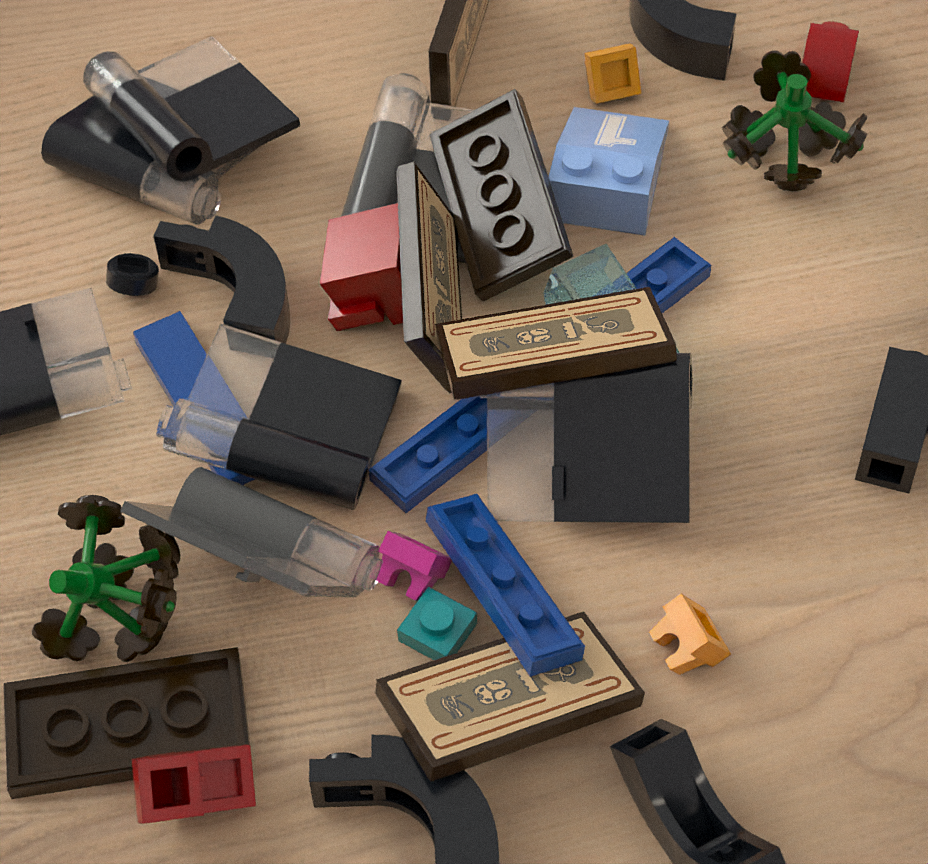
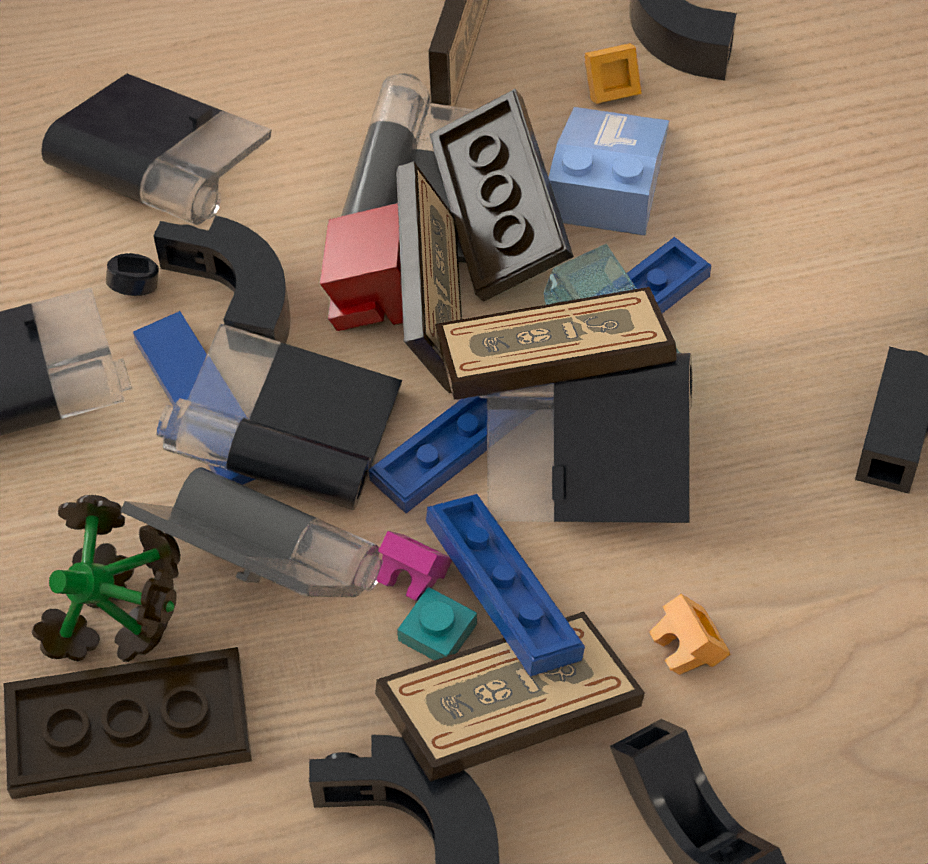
black door [83,36,301,182] -> none
red brick [132,745,256,824] -> none
dark brown plant [722,51,868,191] -> none
red brick [802,21,859,103] -> none

